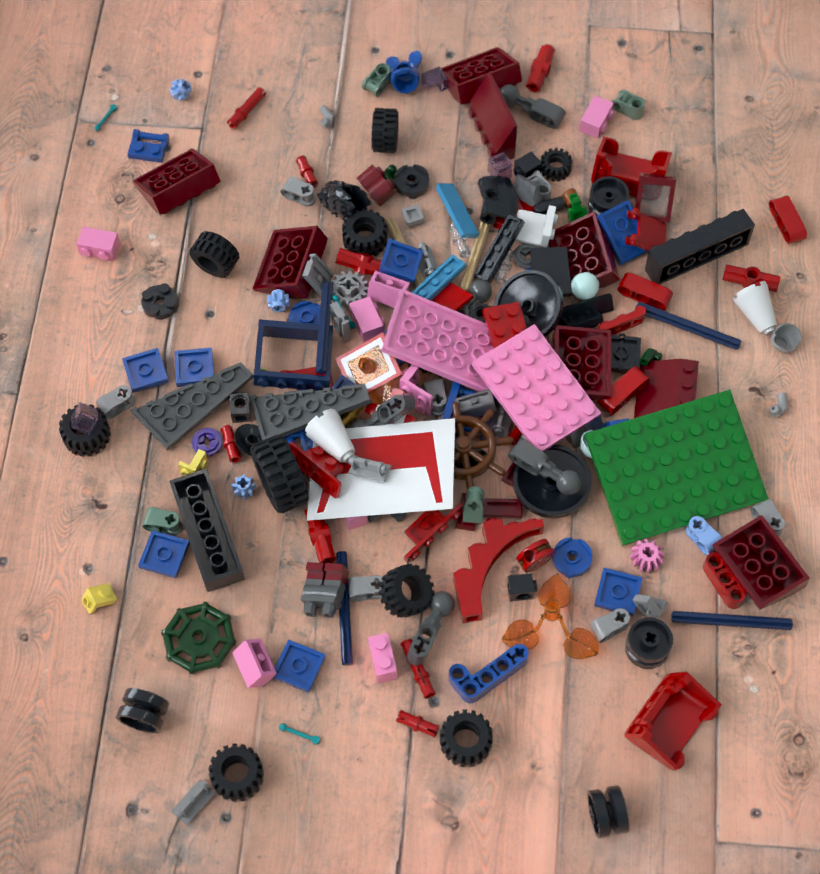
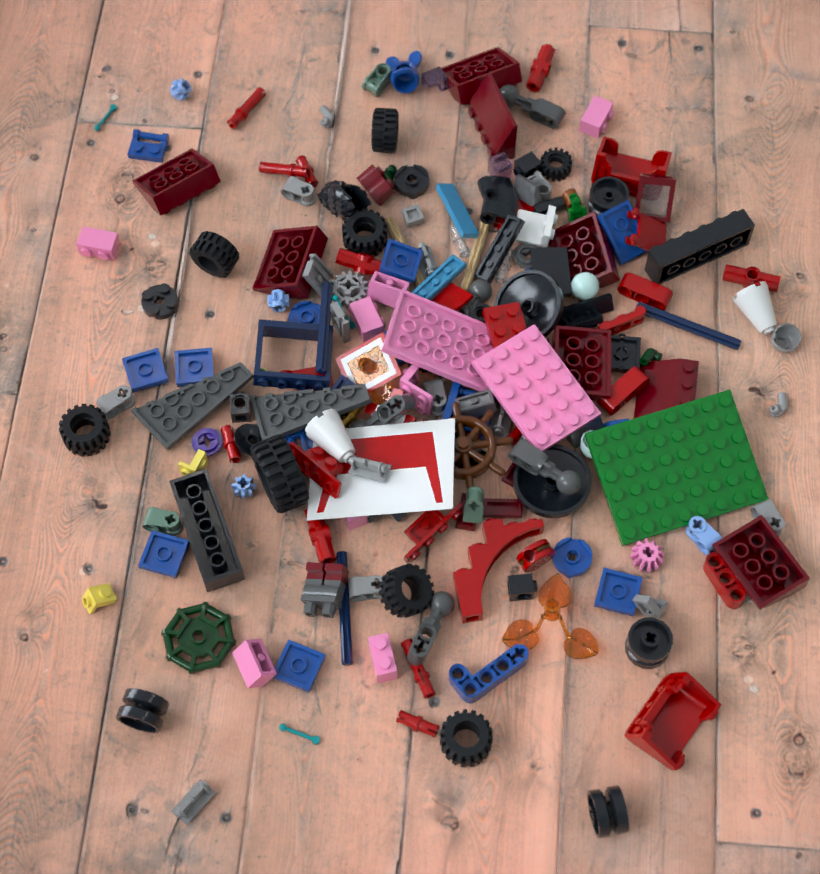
clear purple panel [71,402,98,435] -> none
black tyre [209,743,264,802] -> none
light grey piece [589,608,630,643] -> none
sand green piece [611,89,645,120] -> none
dark blue axle [671,611,793,630] -> none
red beam [769,195,807,244] -> none
none -> red pin [259,162,311,178]

